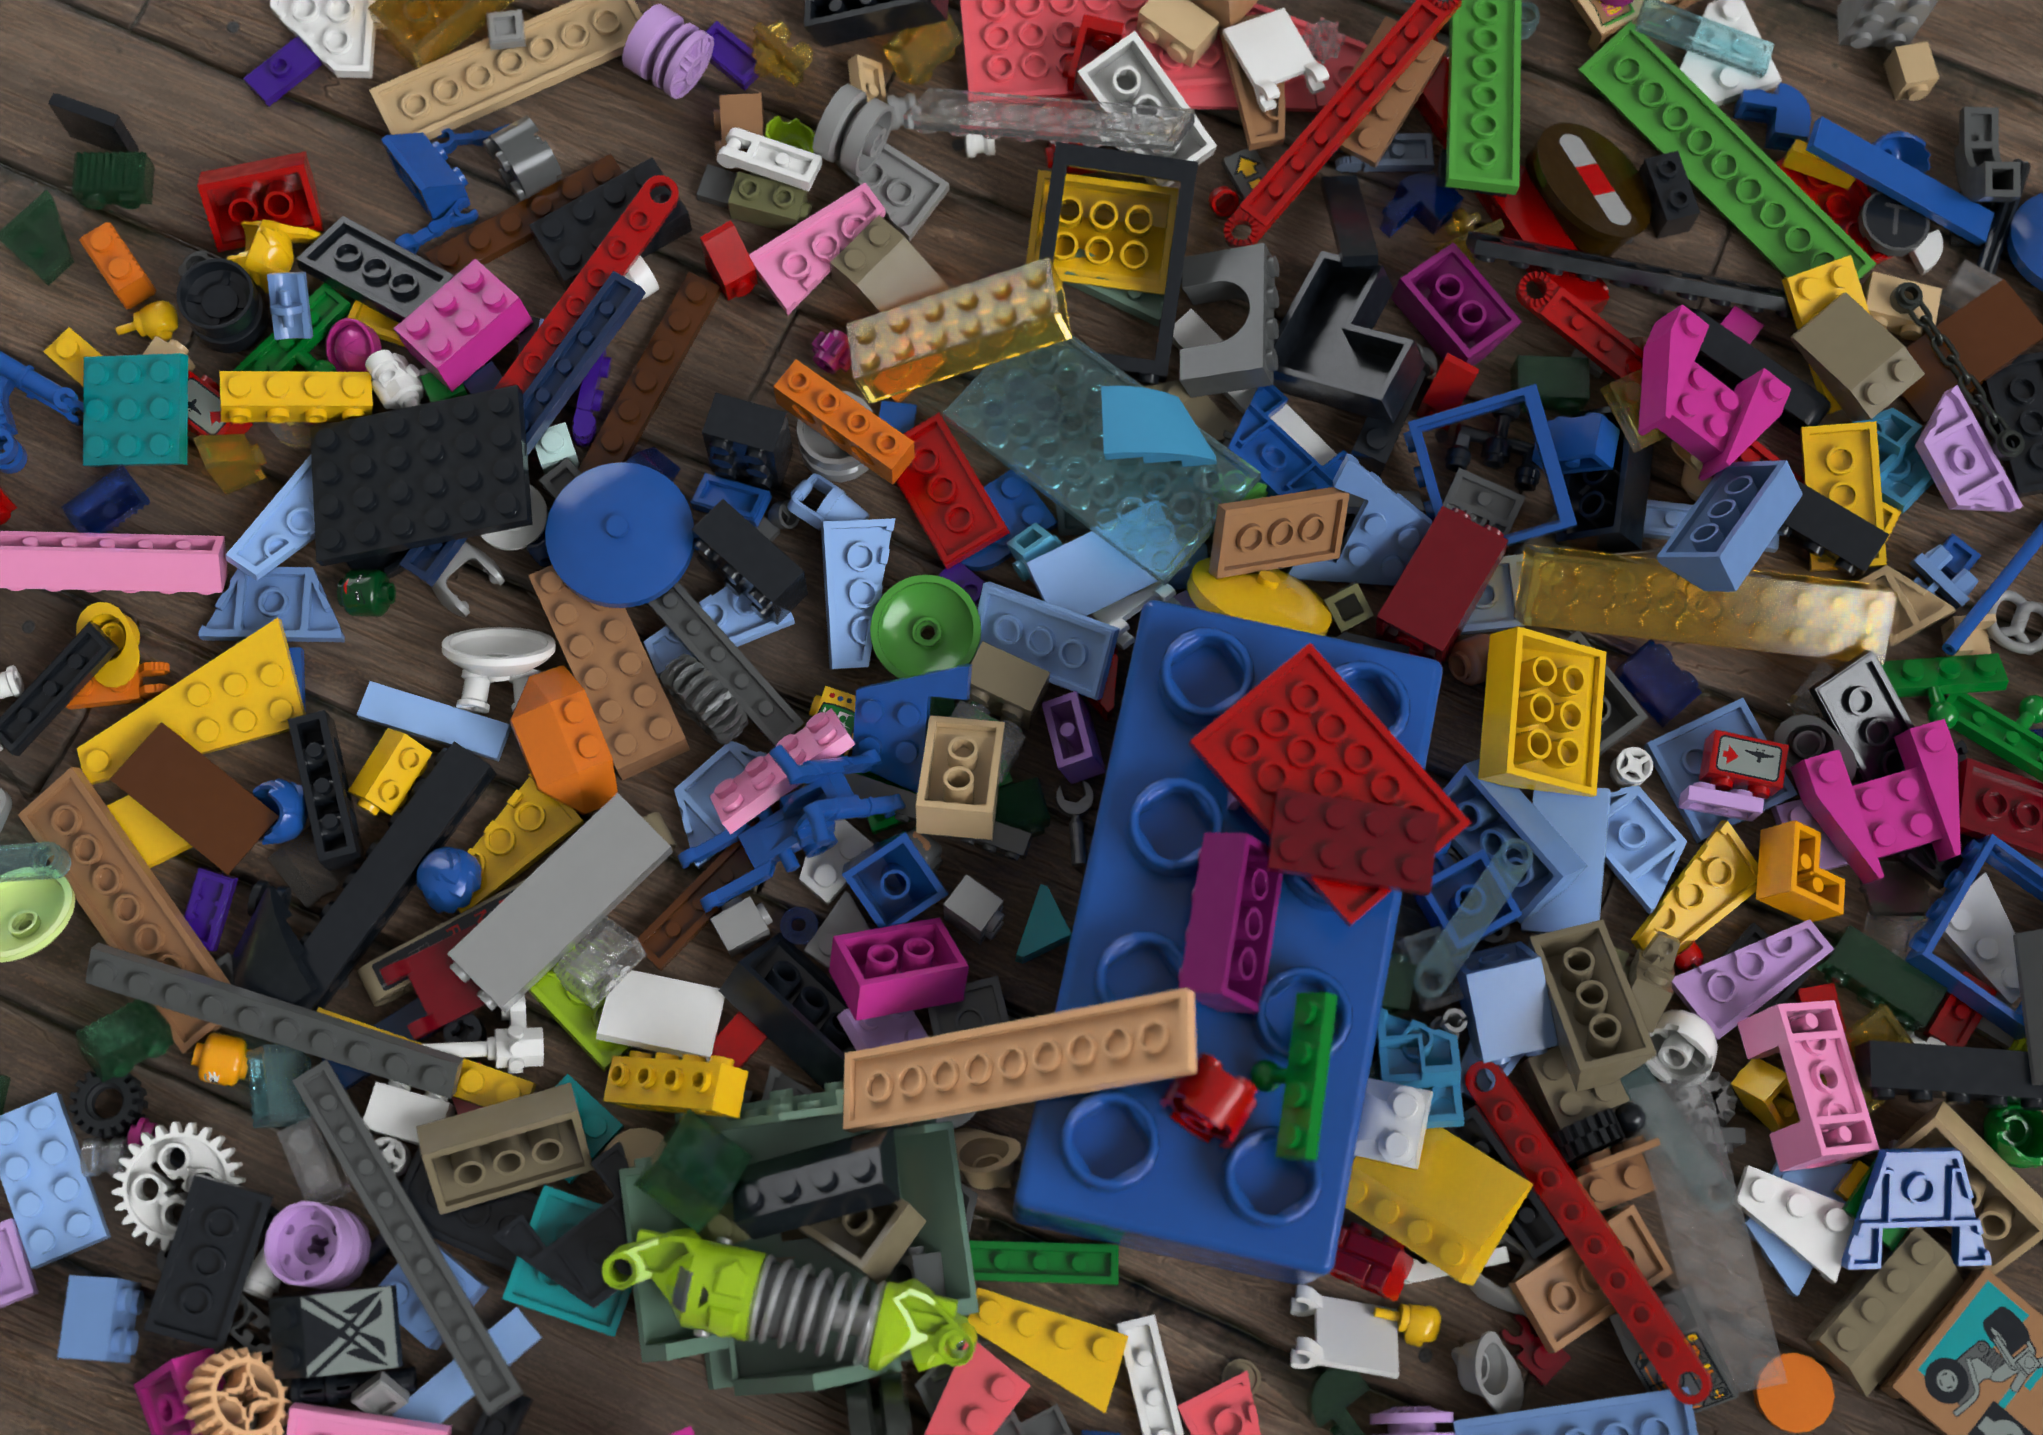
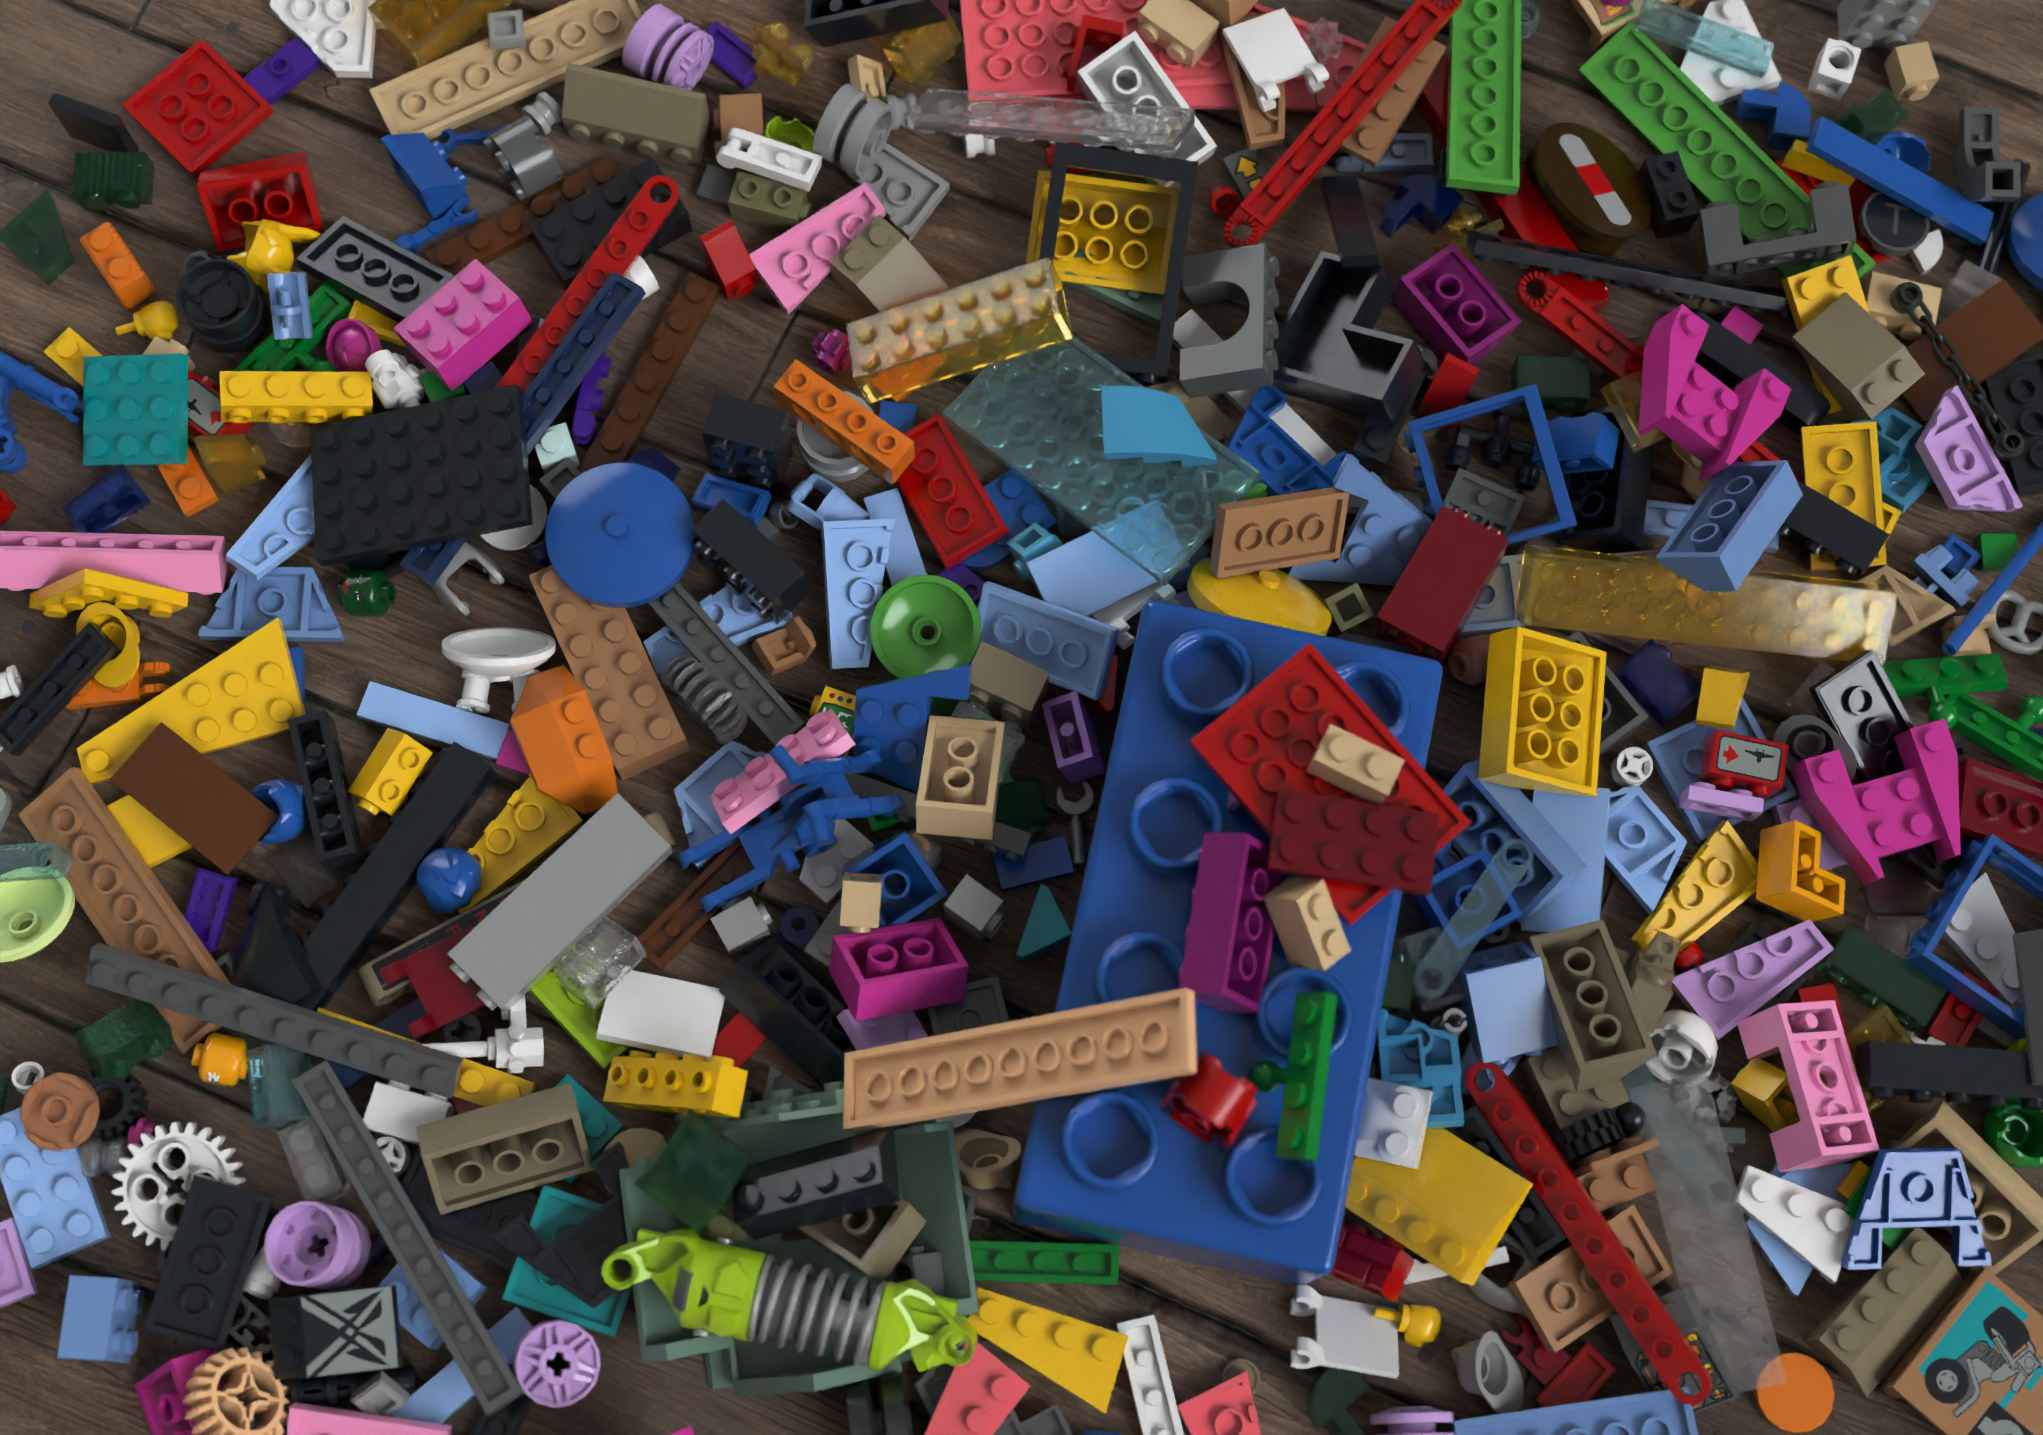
none -> white hinge [12,1061,46,1095]
none -> nougat tile [20,1072,100,1152]
none -> yellow plate [29,568,188,618]
none -> red plate [121,38,274,179]
none -> orange hinge [157,445,220,518]
none -> dark pink tile [496,729,530,776]
none -> lavender wheel [512,1319,601,1408]
none -> light grey wheel [521,91,562,137]
none -> dark tan slope [561,63,712,164]
none -> medium nougat bracket [751,616,816,676]
none -> tan brick [840,872,883,933]
none -> light blue tile [863,488,927,587]
none -> blue tile [992,836,1074,892]
none -> tan brick [1263,877,1351,971]
none -> tan brick [1307,724,1405,805]
none -> red tile [1533,1342,1616,1408]
none -> yellow slope [1696,666,1749,730]
none -> dark grey plate [1698,181,1856,278]
none -> white brick [1807,38,1862,101]
none -> clear green brick [1830,88,1909,144]
none -> green tile [1976,533,2018,572]

